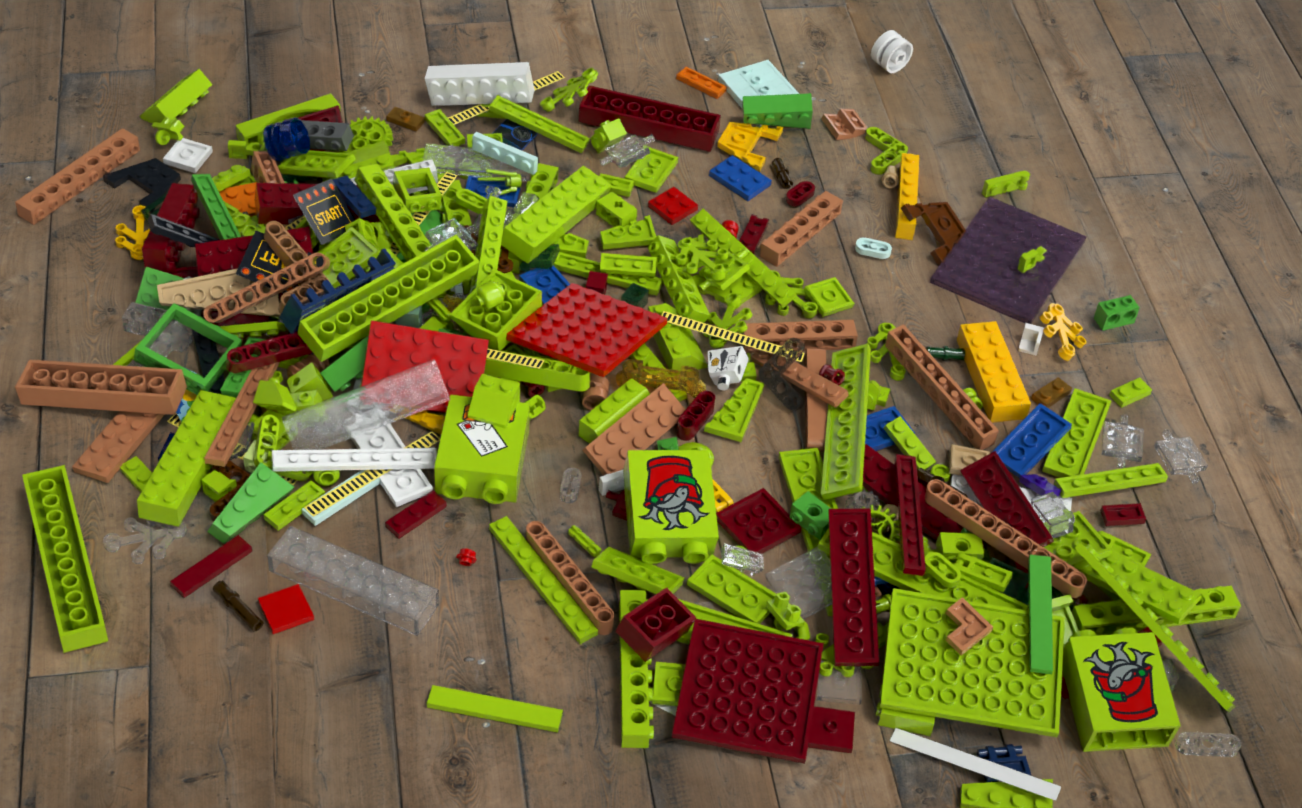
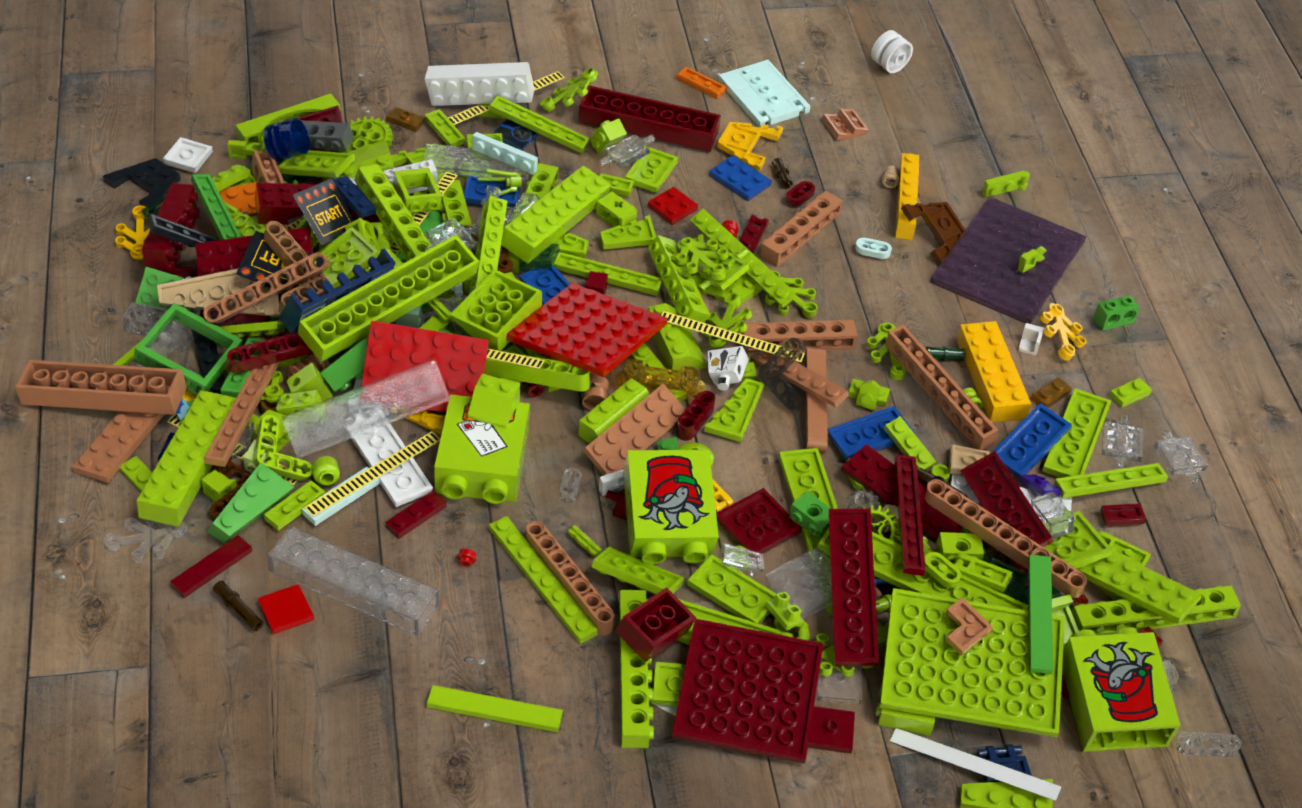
nougat brick [15,128,140,225] -> none
lime brick [22,465,108,653] -> none
lime slope [139,69,212,124] -> none
lime hips [151,117,185,145] -> none
lime slope [253,378,297,412] -> none
white tile [271,448,437,471] -> none
clear yellow plate [442,294,463,312] -> none
lime plate [455,189,487,214] -> none
lime head [475,281,505,309] -> none
lime beam [523,395,546,420] -> none
lime plate [600,253,657,277] -> none
clear green brick [621,283,649,308] -> none
bright green wedge [742,93,813,129] -> none
lime tile [804,277,855,317] -> none
dark red bush [819,364,845,385] -> none
lime plate [821,344,871,500] -> none
lime beam [865,127,908,175] -> none
lime plate [1075,543,1236,712] -> none

